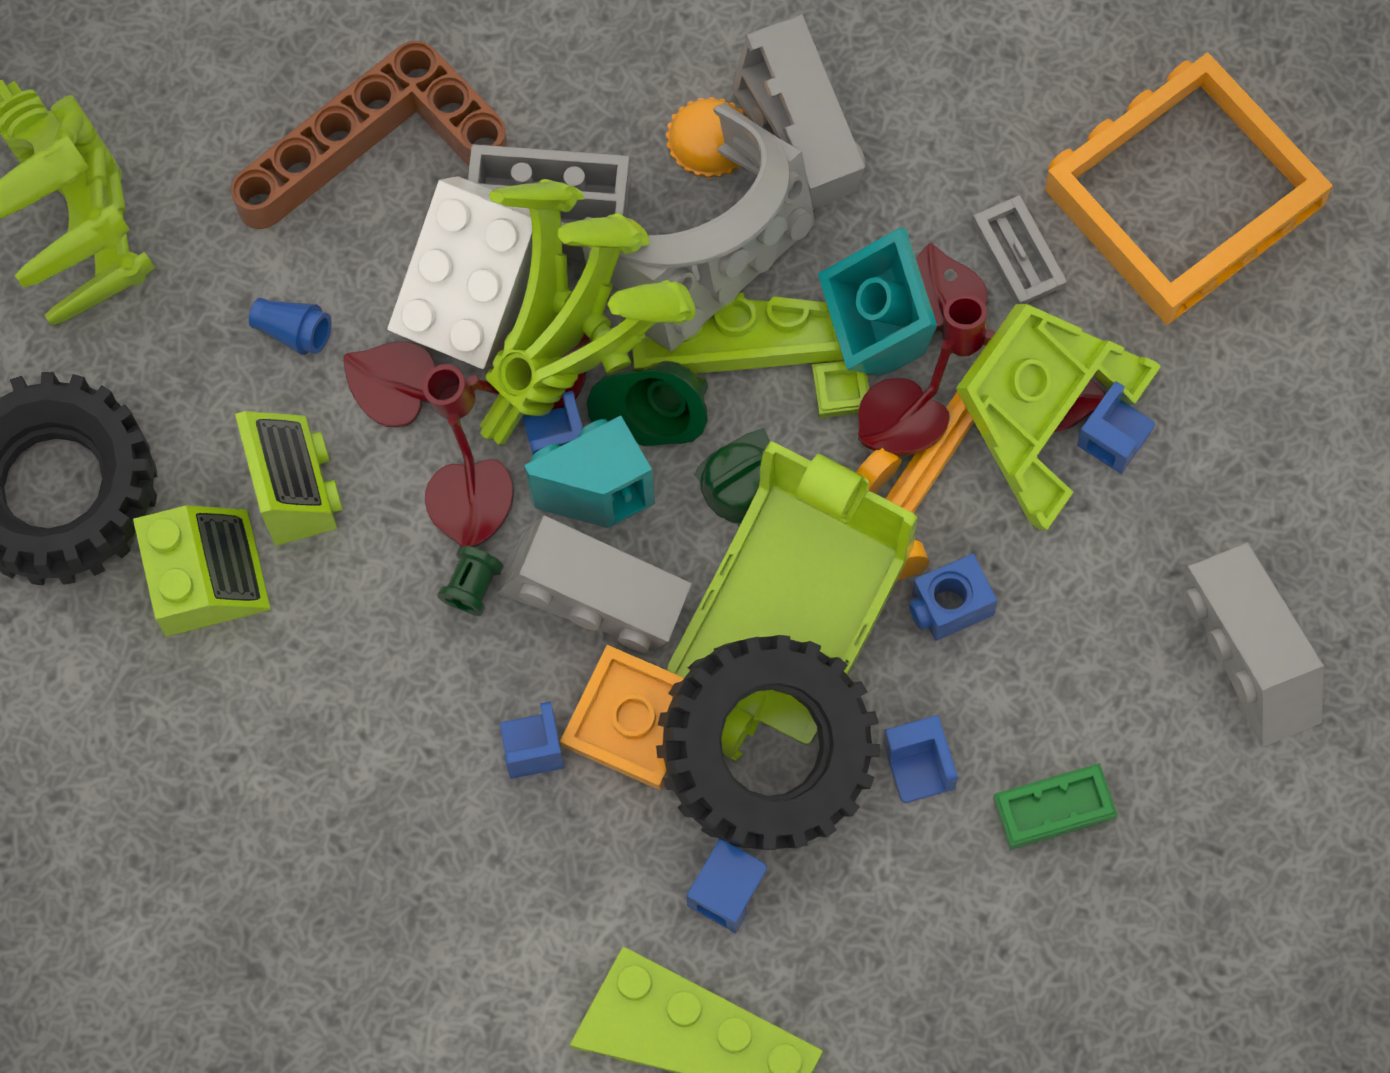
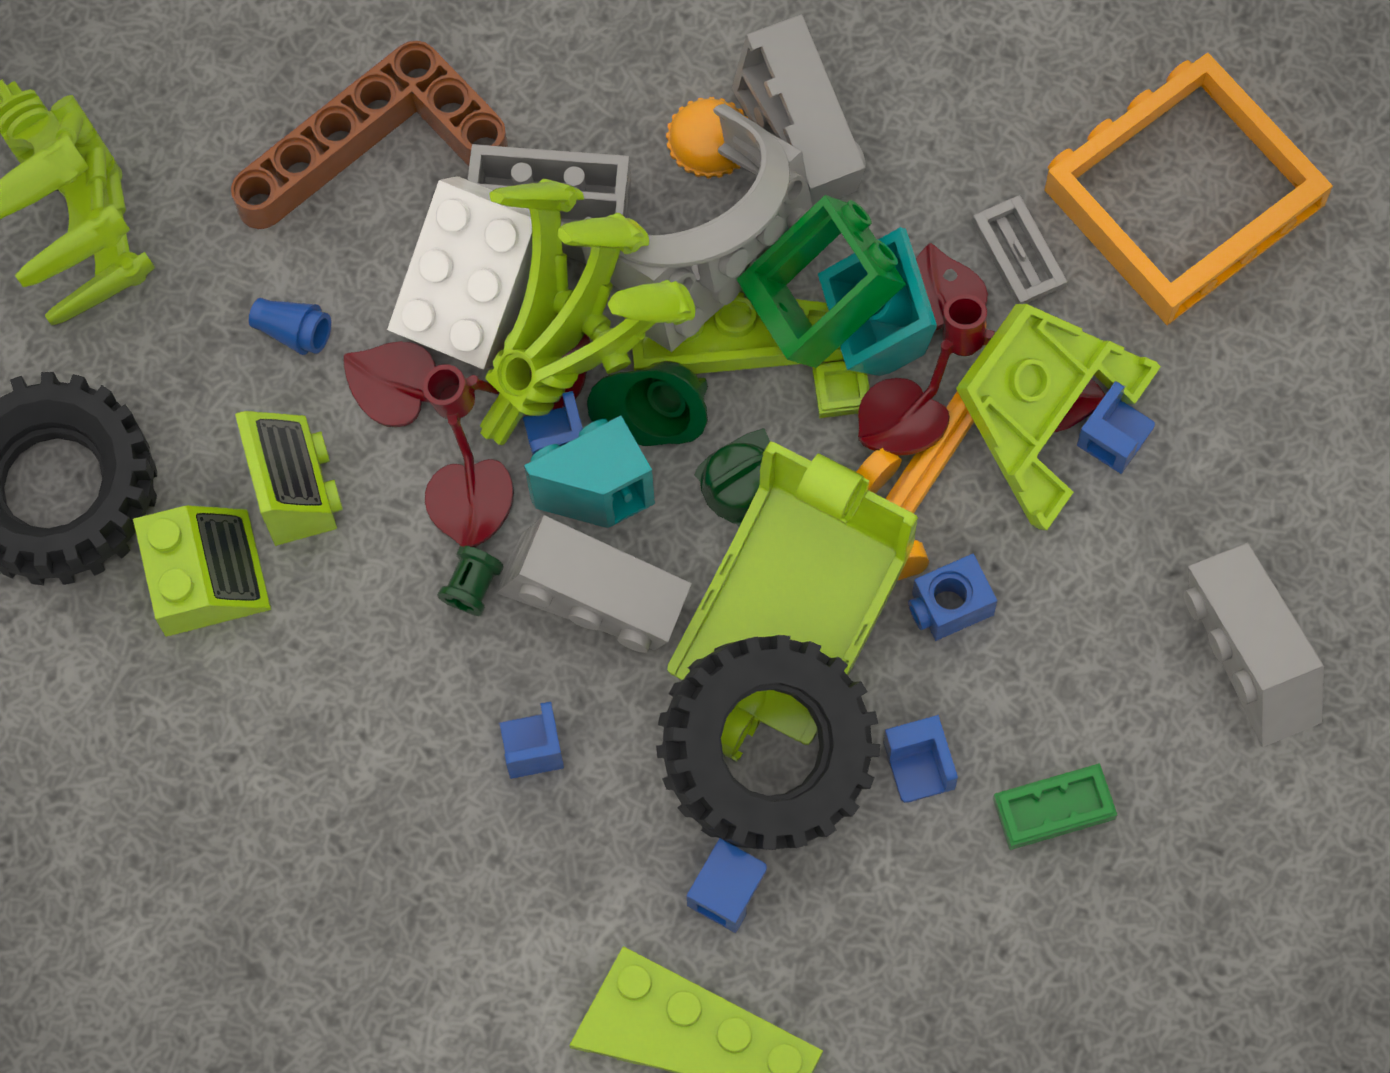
light orange plate [560,645,684,791] -> none
none -> green window [736,195,906,368]

